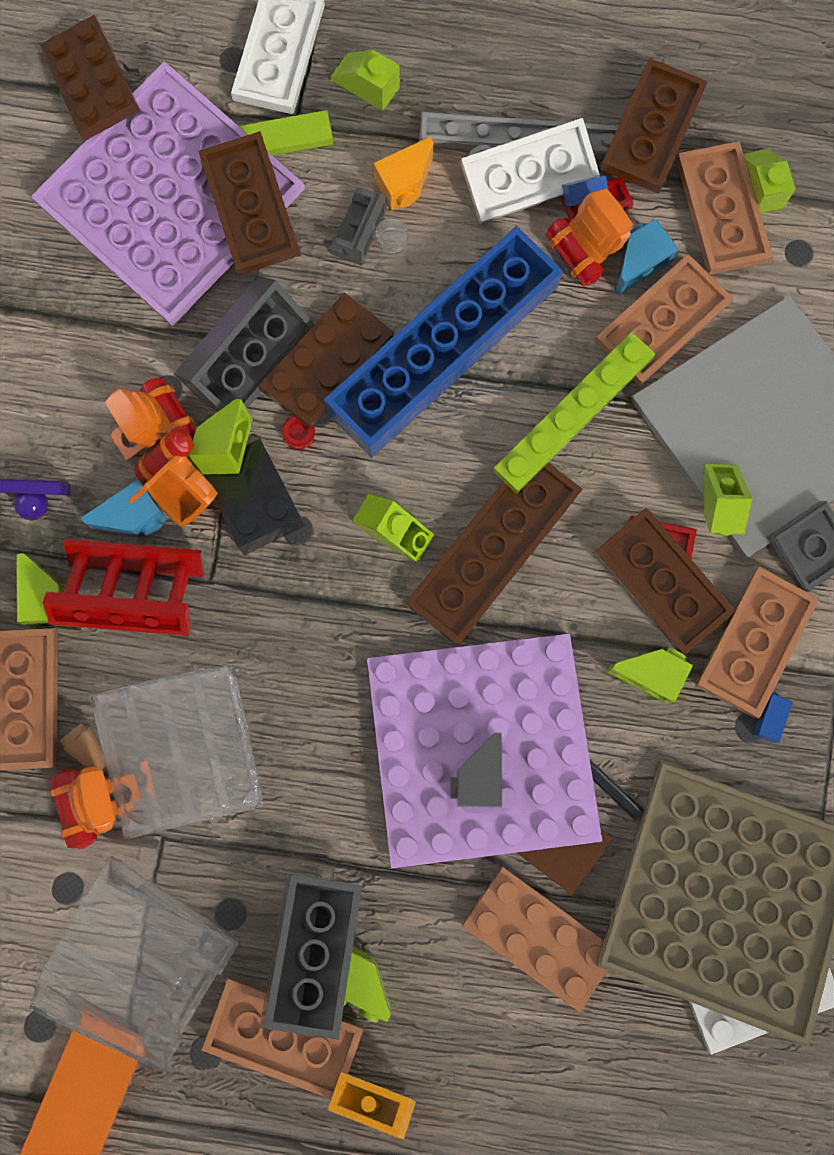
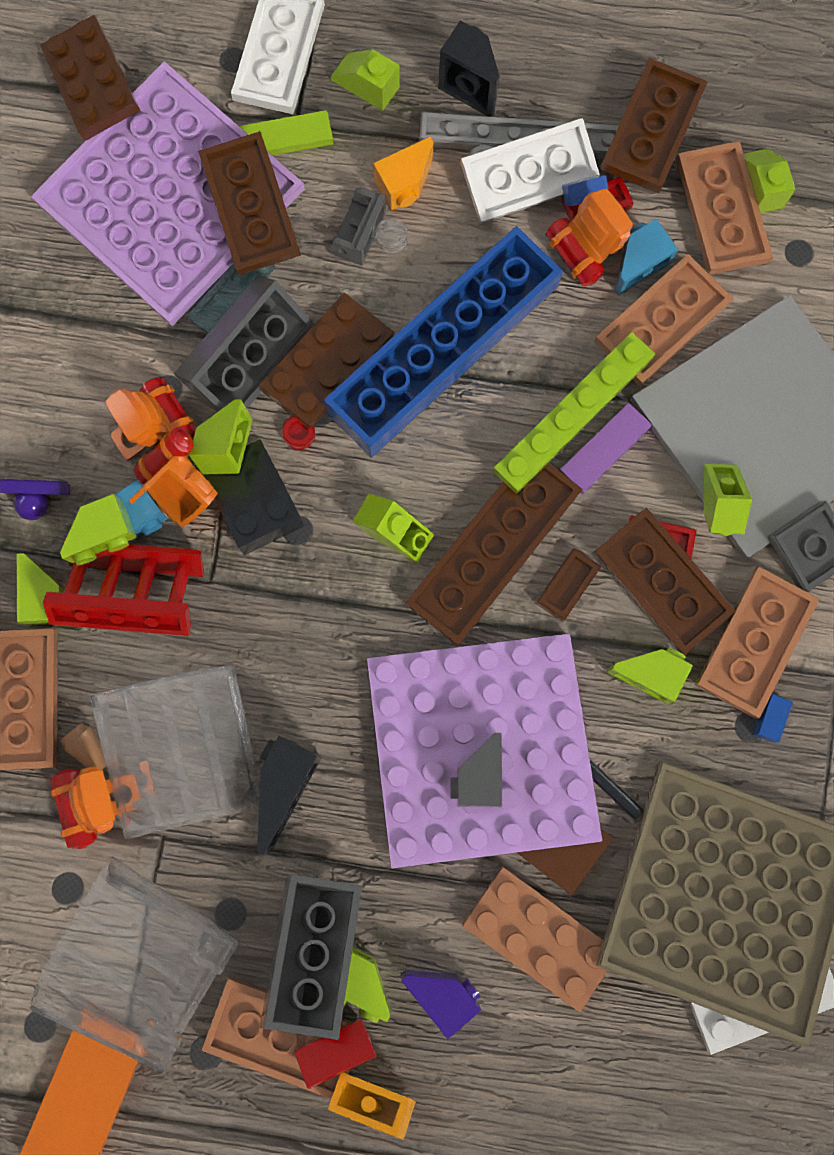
none -> lime slope [60,494,137,565]
none -> clear light blue tile [187,263,275,334]
none -> black slope [257,736,322,856]
none -> red tile [294,1019,377,1089]
none -> dark purple slope [401,970,481,1039]
none -> black slope [438,20,500,117]
none -> reddish brown tile [535,548,601,622]
none -> medium lavender tile [559,403,652,495]

